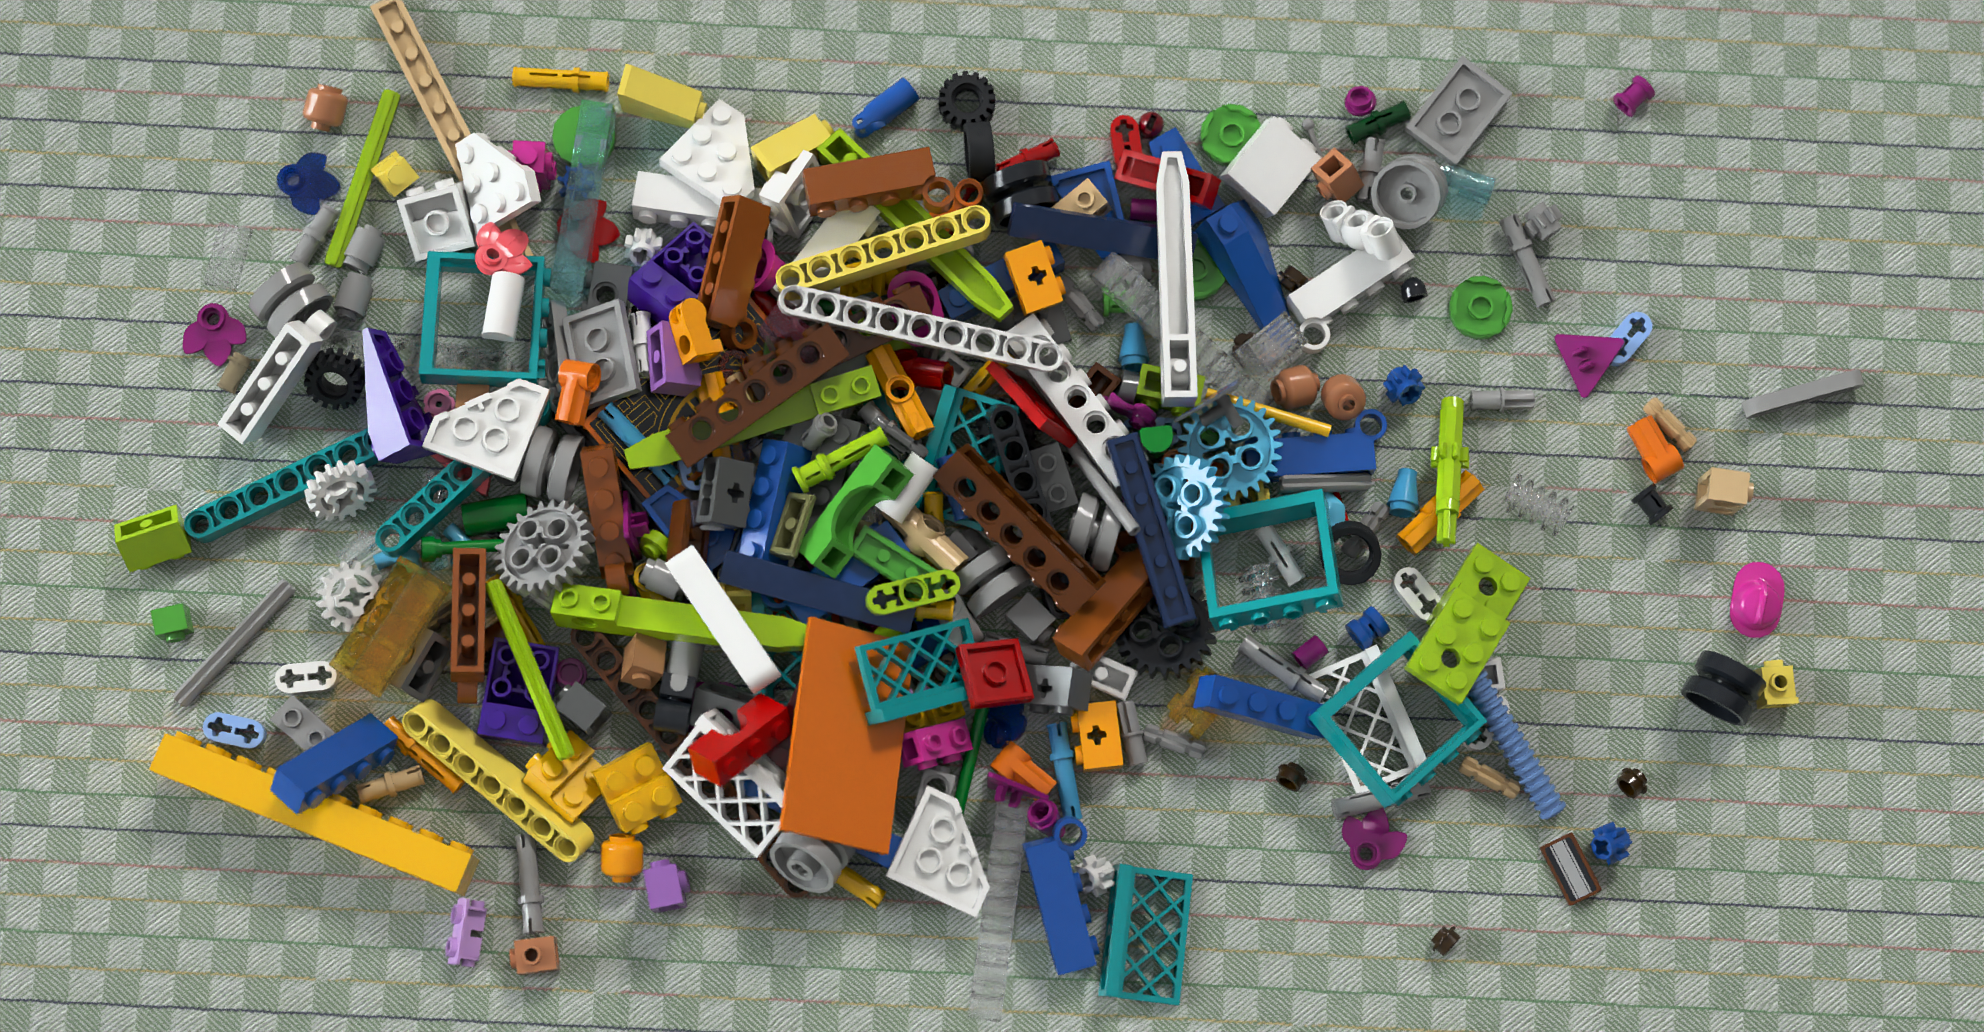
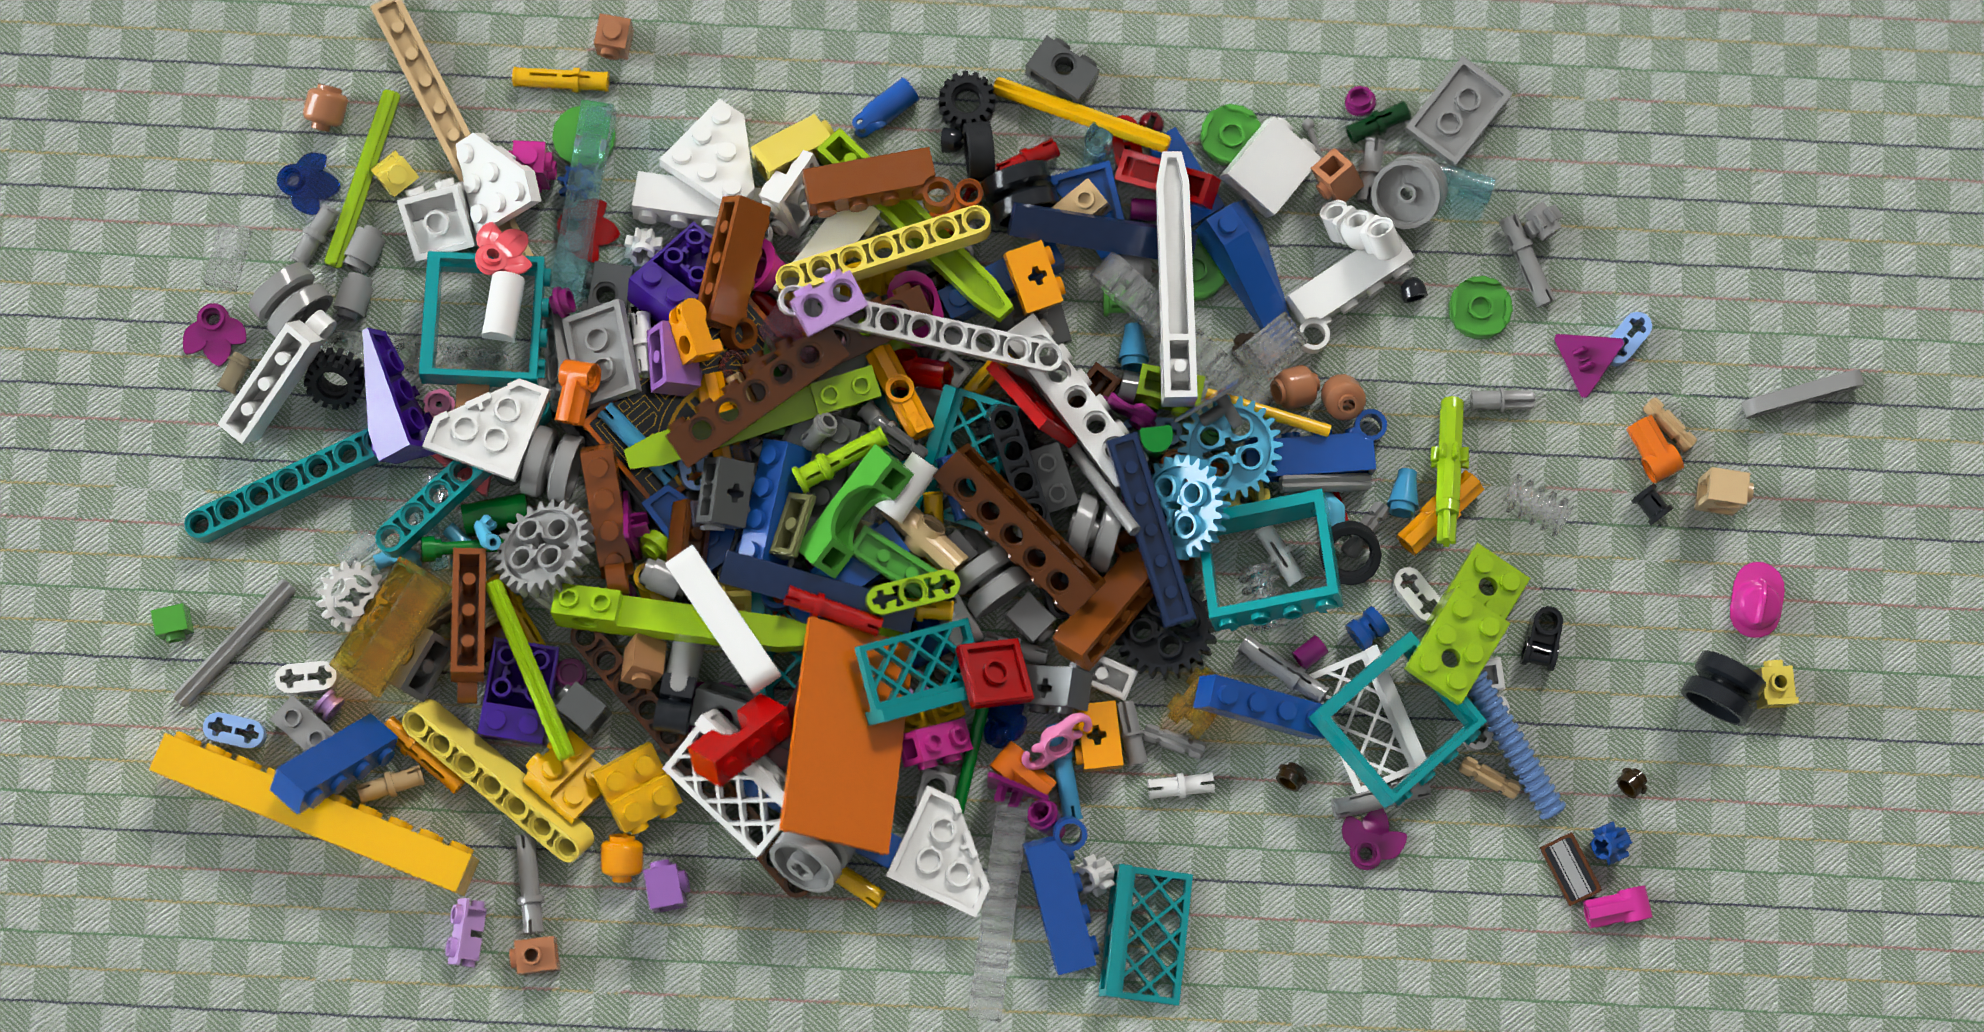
lime brick [114,504,192,573] -> none
white gear [304,460,377,522] -> none
light yellow slope [617,64,708,129] -> none
light grey axle [1061,276,1105,332] -> none
dark brown plate [1279,265,1309,293] -> none
blue gear [1383,365,1425,406] -> none
dark brown plate [1431,926,1461,956] -> none
magenta bush [1613,75,1655,117] -> none
none -> lavender bush [313,689,345,722]
none -> medium azure arm [473,515,501,550]
none -> magenta plate [549,287,576,318]
none -> nougat brick [594,13,634,60]
none -> red pin [783,585,883,637]
none -> lavender brick [790,268,868,337]
none -> black hinge [941,127,964,153]
none -> yellow axle [993,77,1171,152]
none -> bright pink piece [1021,713,1092,770]
none -> dark grey brick [1025,35,1099,104]
none -> clear light blue piece [1083,122,1114,165]
none -> white pin [1147,772,1215,800]
none -> black piece [1520,606,1563,671]
none -> dark pink piece [1583,885,1653,929]

